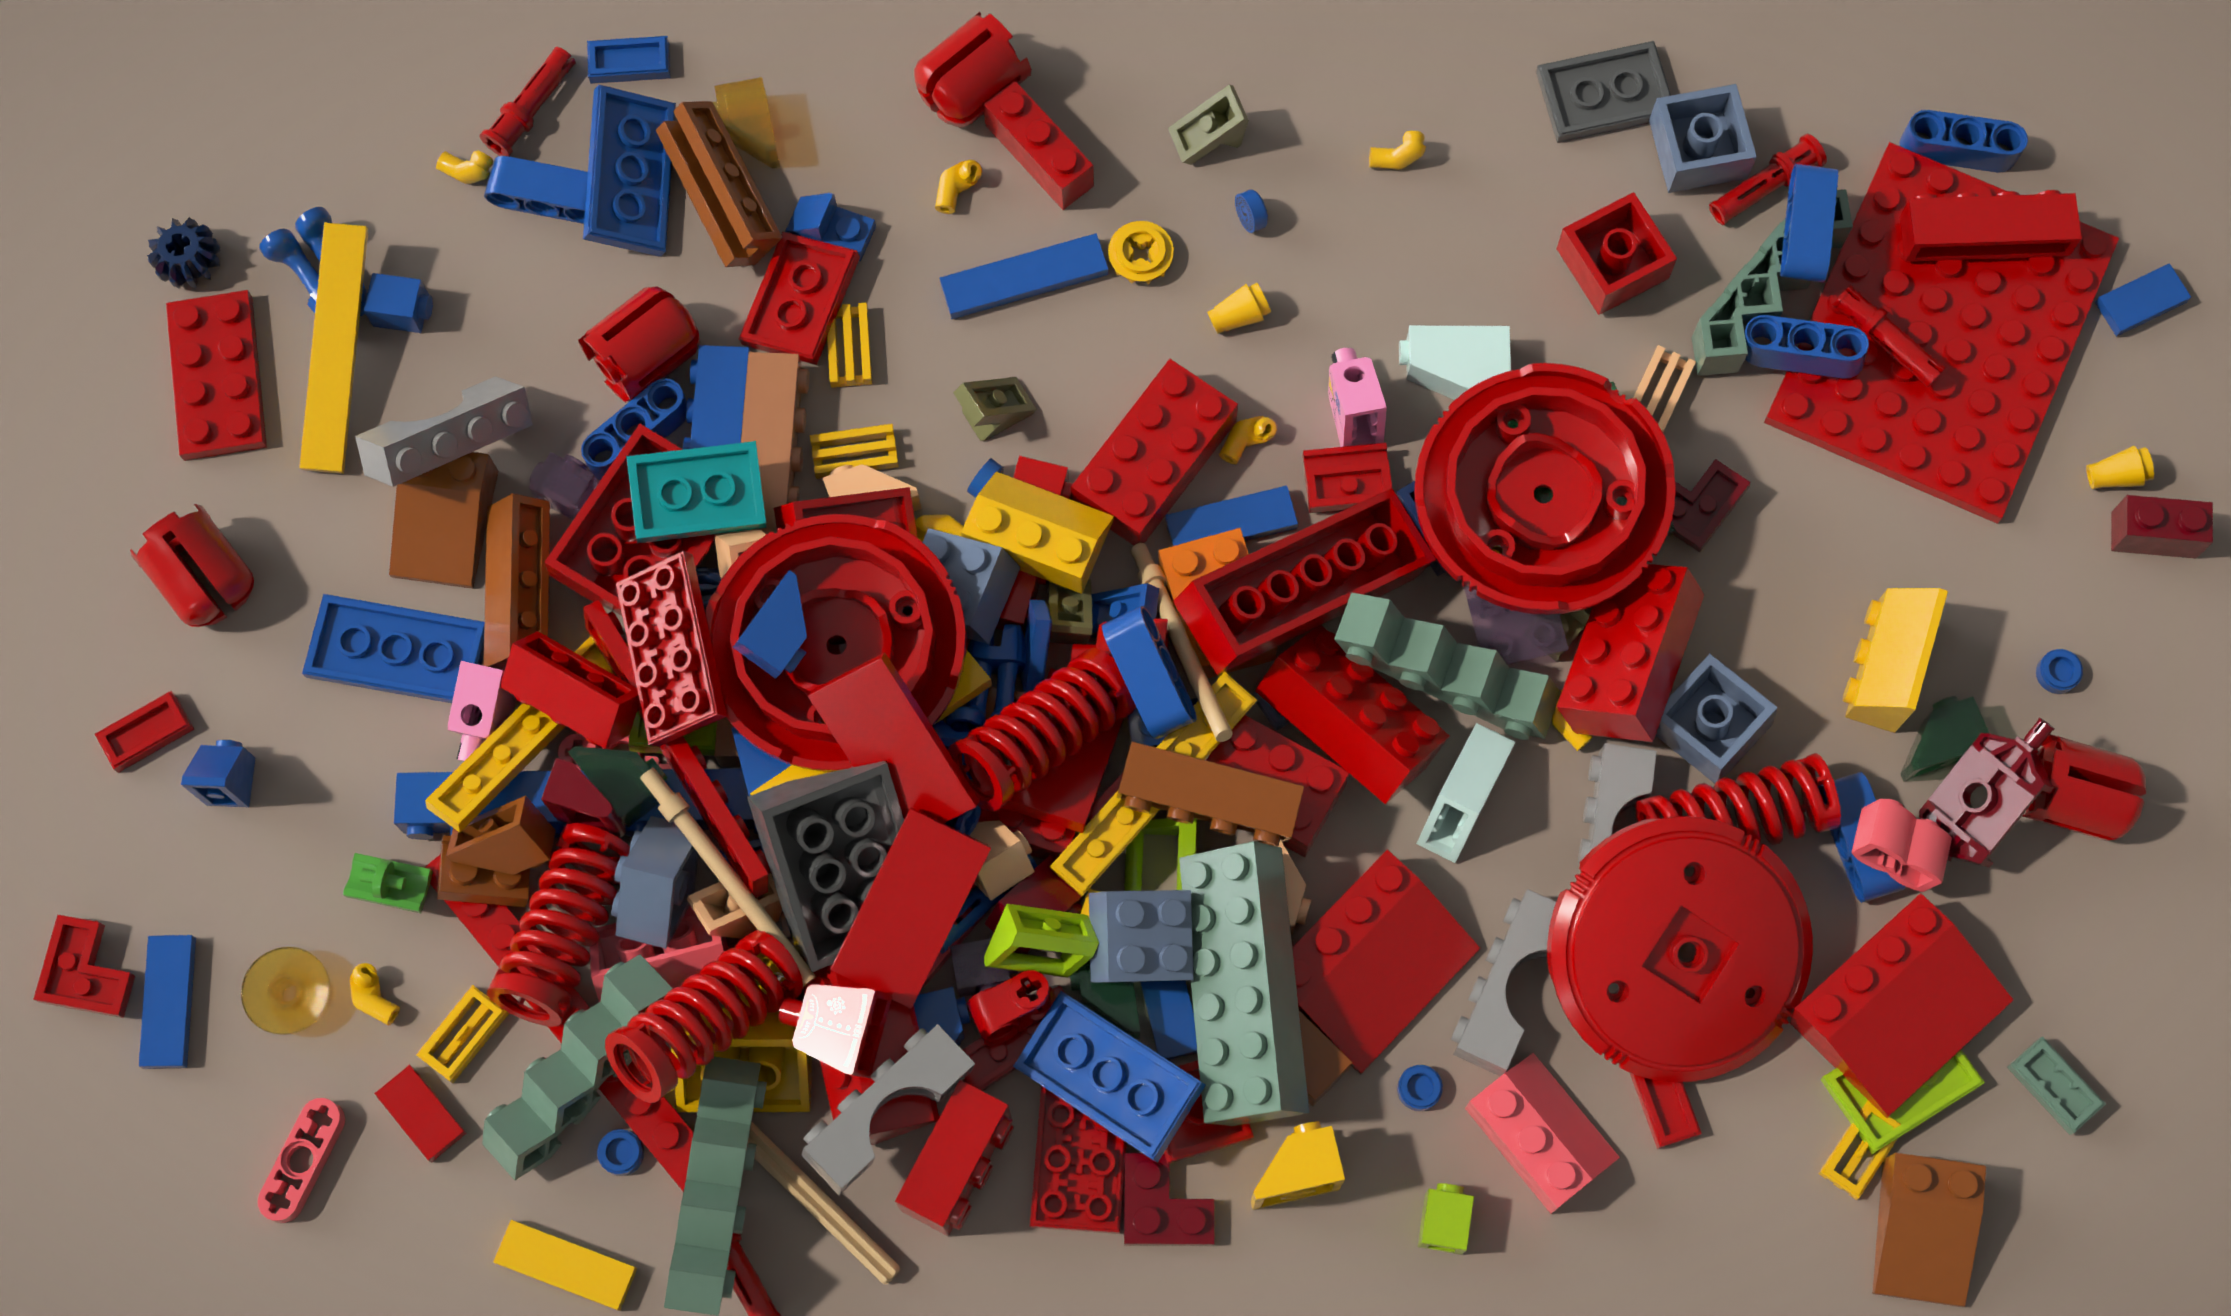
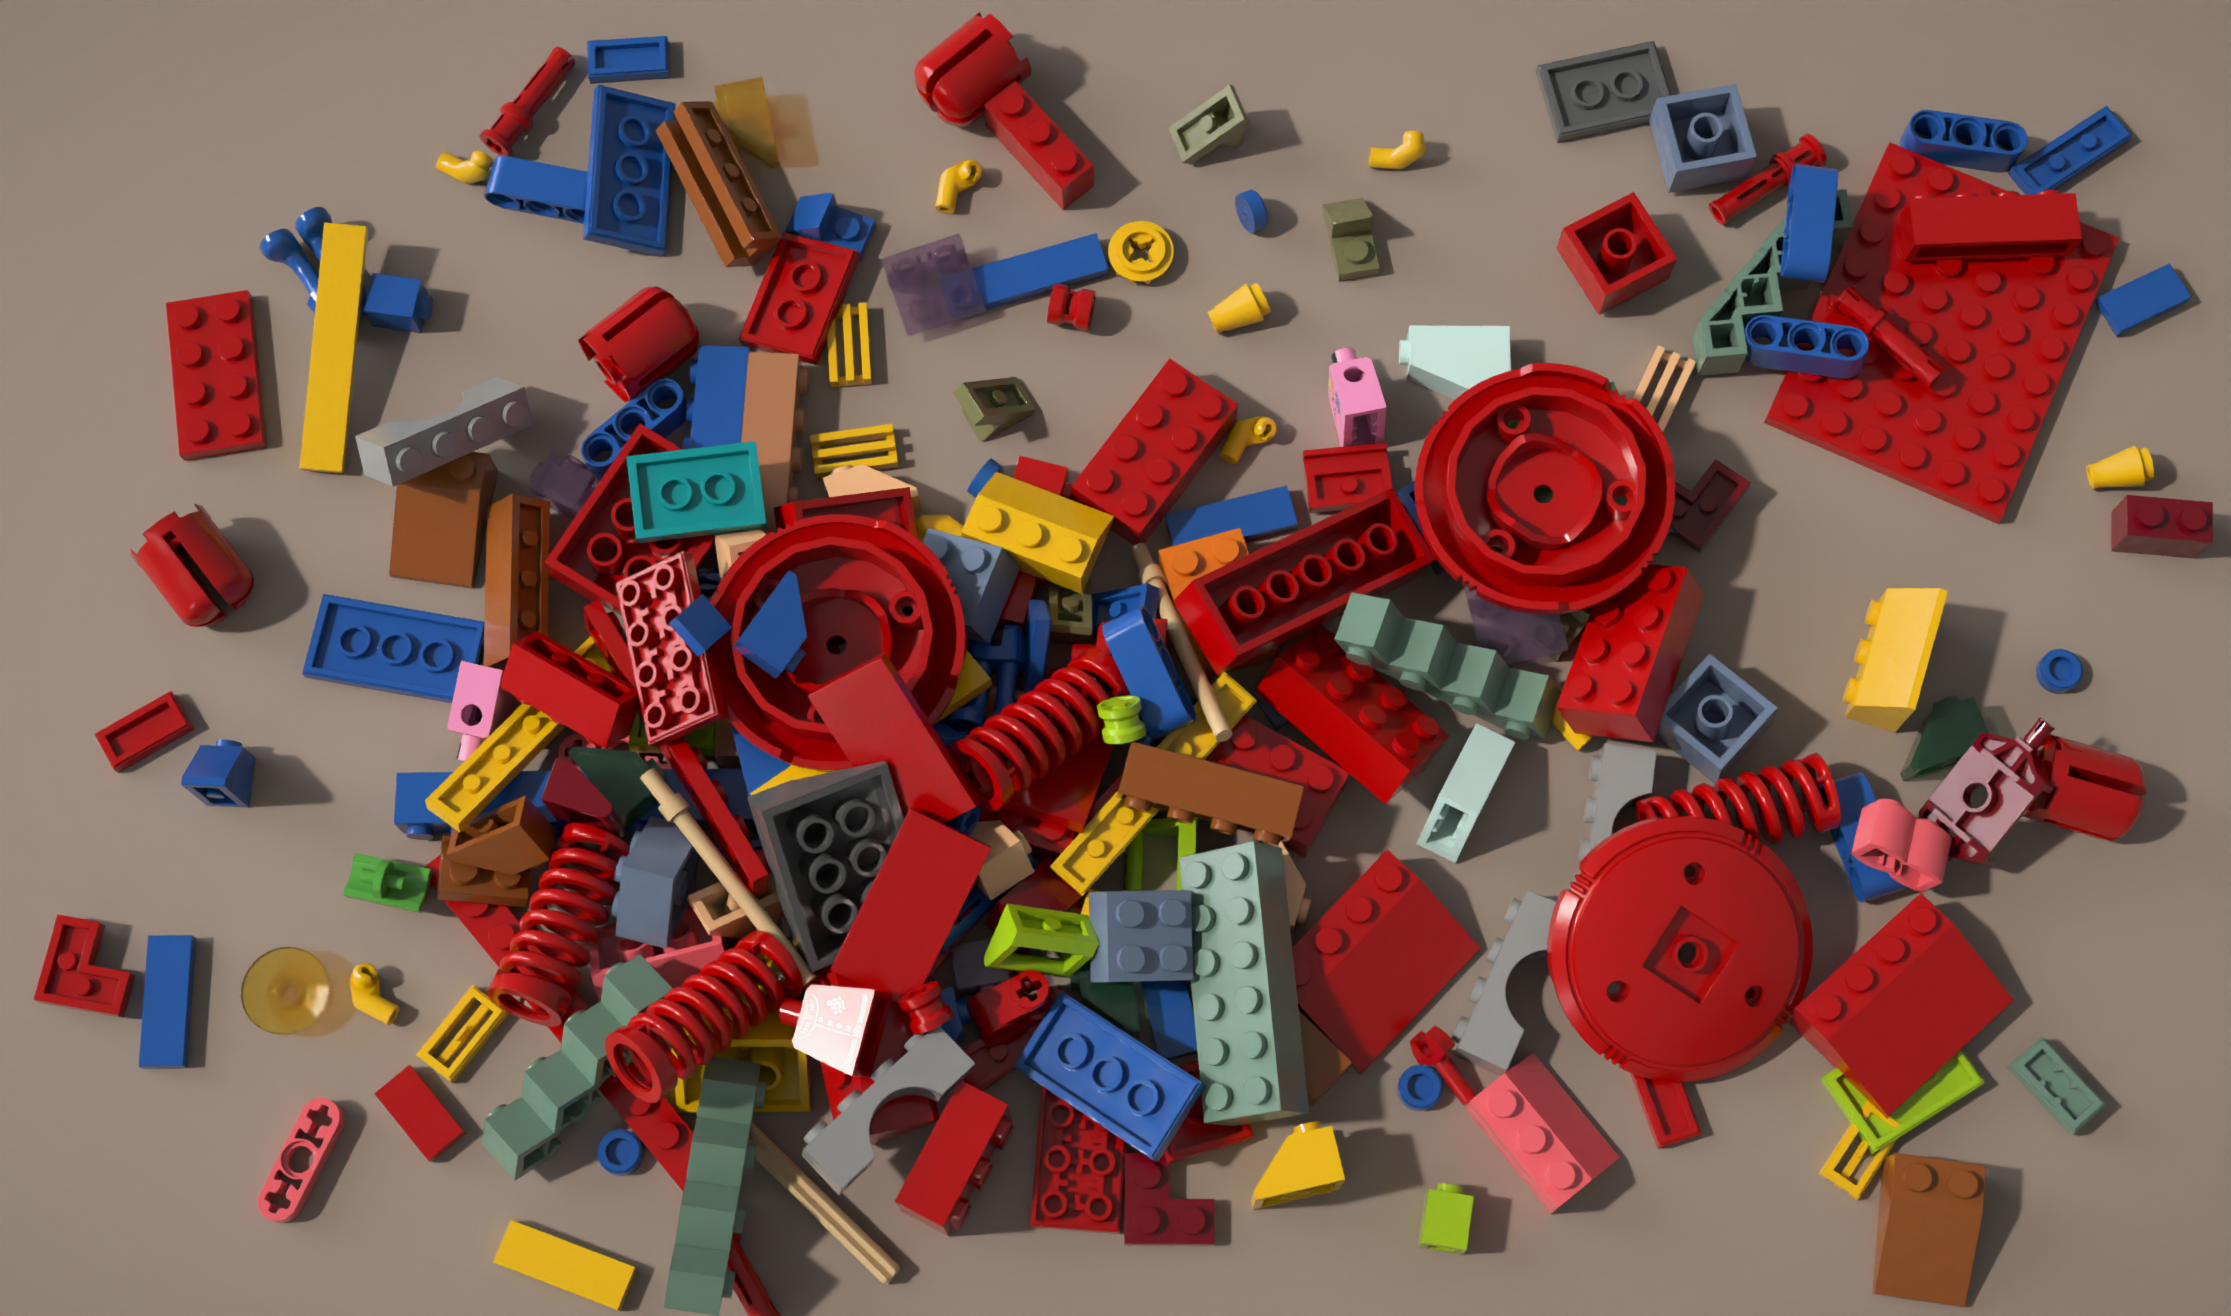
dark blue gear [147,217,221,289] -> none
none -> blue tile [669,594,732,657]
none -> clear purple hinge [881,233,986,337]
none -> red wheel [898,981,954,1035]
none -> red wheel [1047,283,1096,331]
none -> lime wheel [1097,695,1146,744]
none -> olive slope [1322,198,1380,282]
none -> red bar [1410,1025,1476,1105]
none -> blue tile [2008,106,2132,195]

